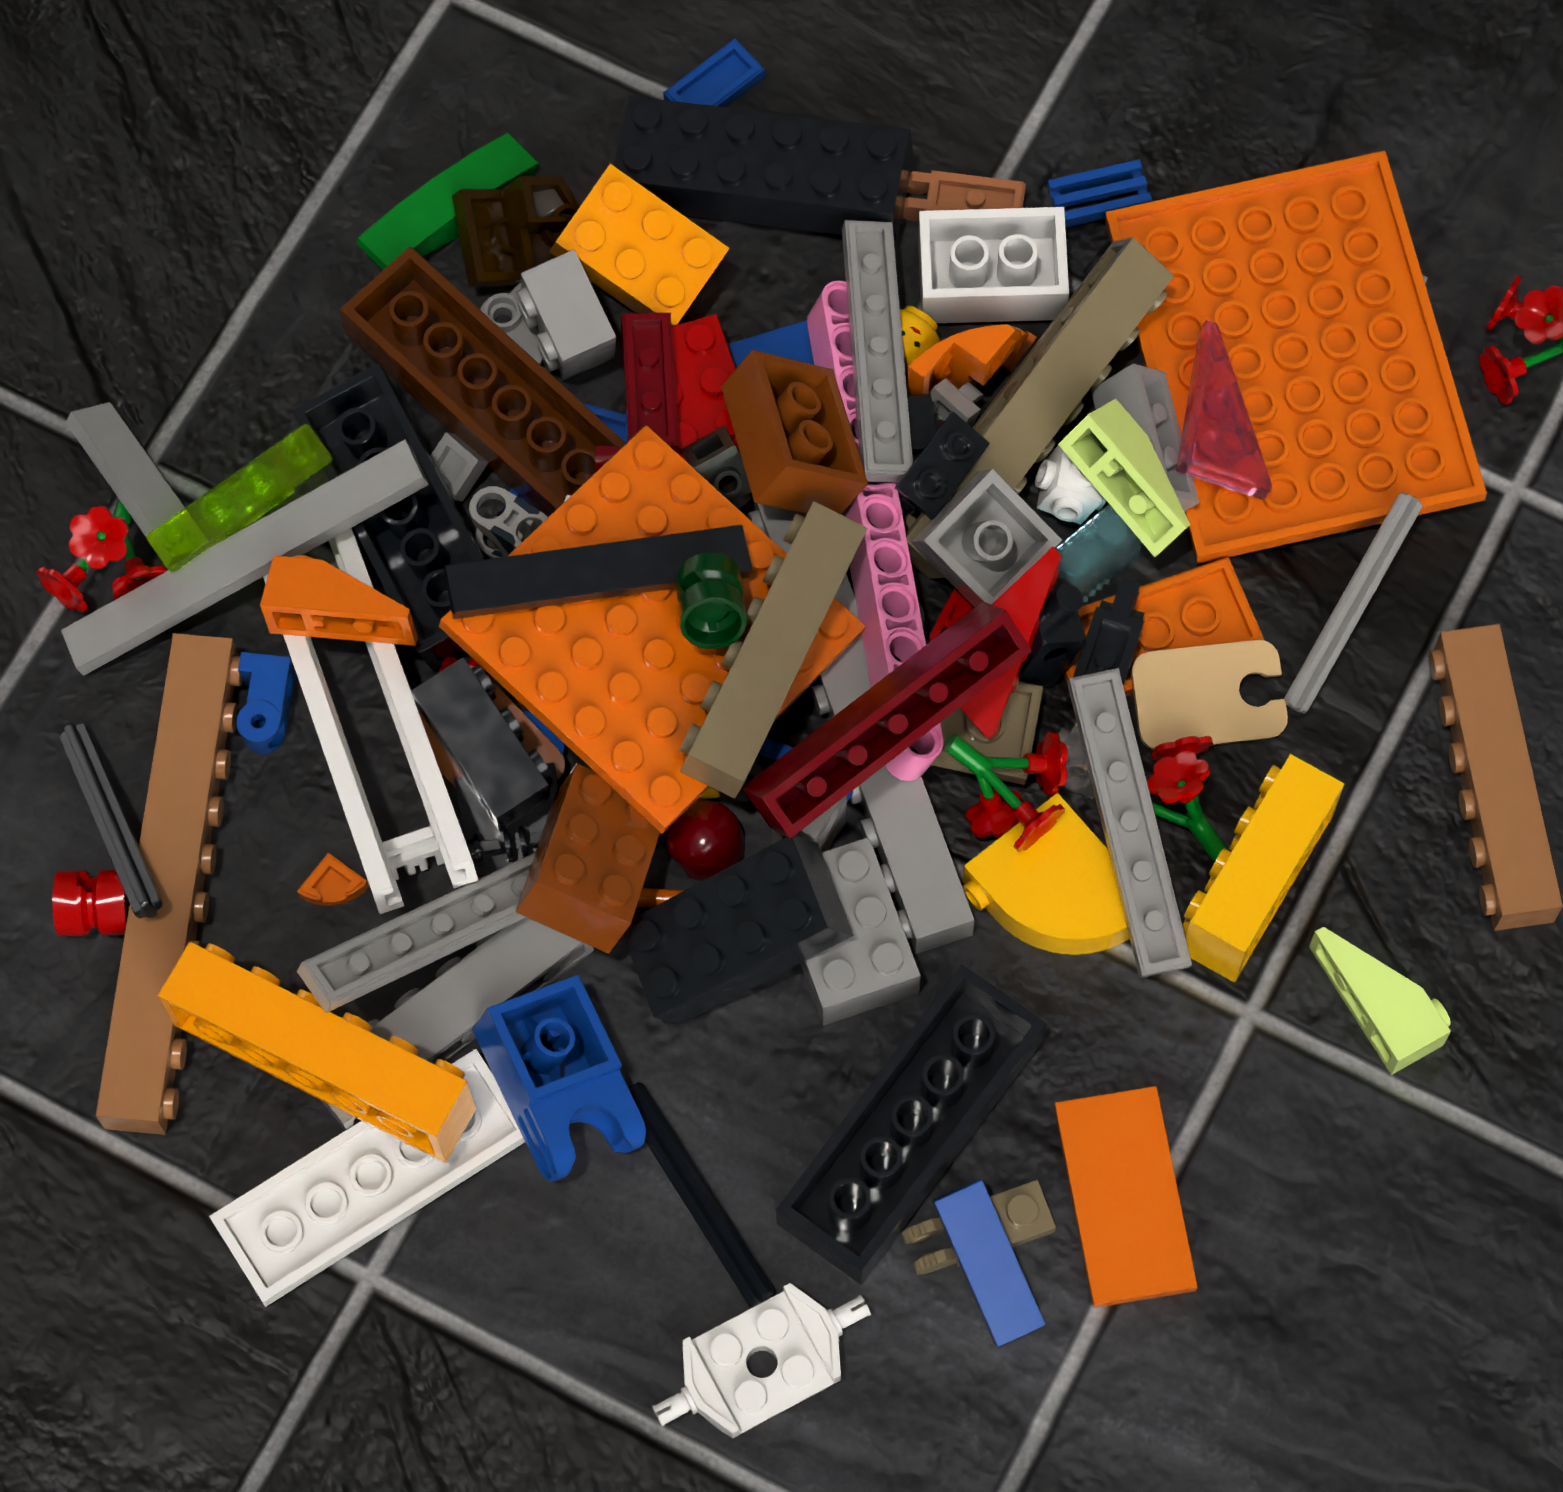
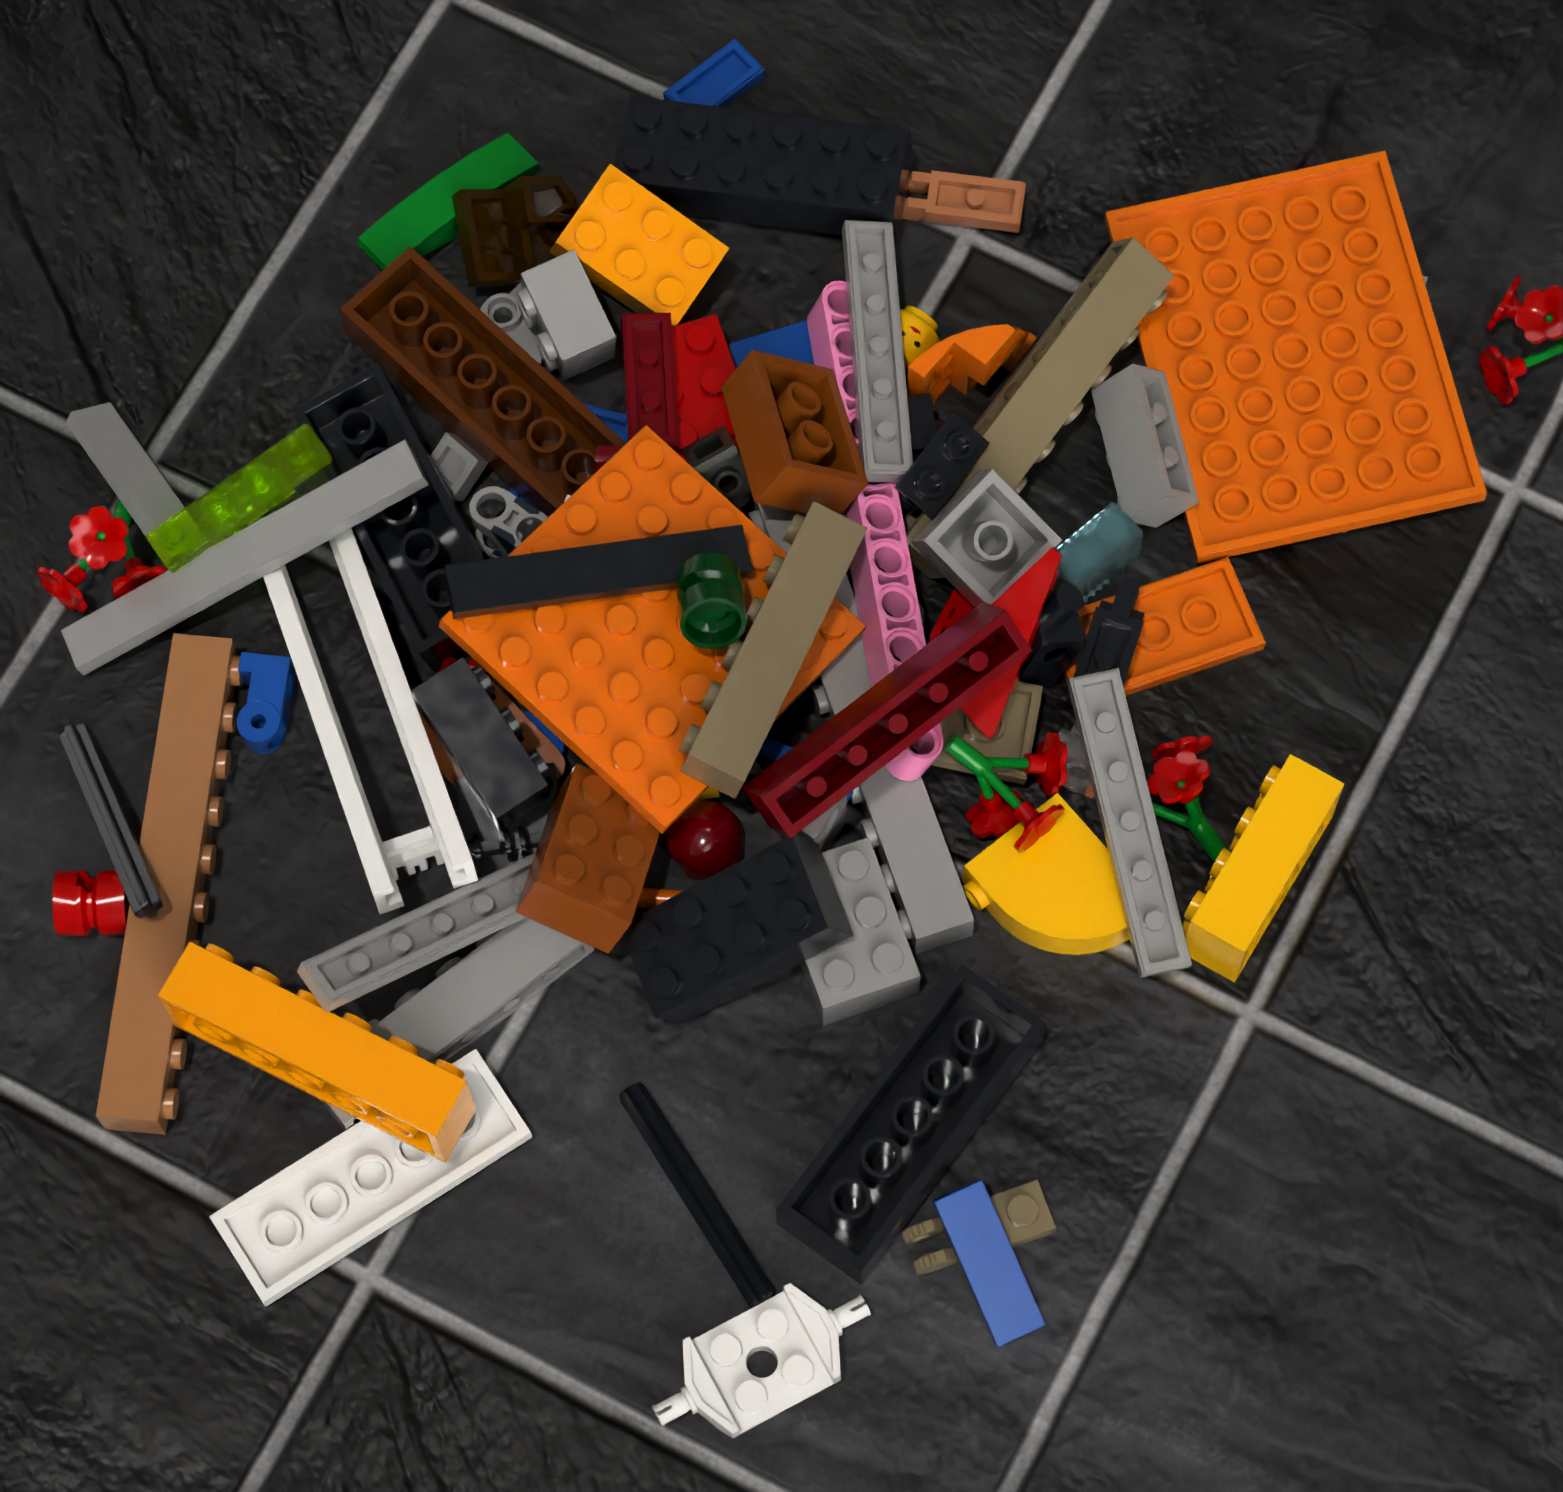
orange slope [260,555,418,646] -> none
orange tile [297,853,370,906] -> none
blue brick [472,975,646,1182] -> none
white brick [918,207,1069,323] -> none
light grey tile [930,378,983,427] -> none
white brick [1035,445,1106,525] -> none
blue tile [1047,159,1152,228] -> none
orange tile [1054,1086,1198,1308] -> none
yellowish green slope [1058,398,1190,557] -> none
tan piece [1131,640,1288,750] -> none
clear pink wing [1176,320,1272,500] -> none
light grey axle [1284,493,1422,714] -> none
yellowish green slope [1309,927,1451,1075] -> none
medium nougat brick [1428,624,1563,931] -> none

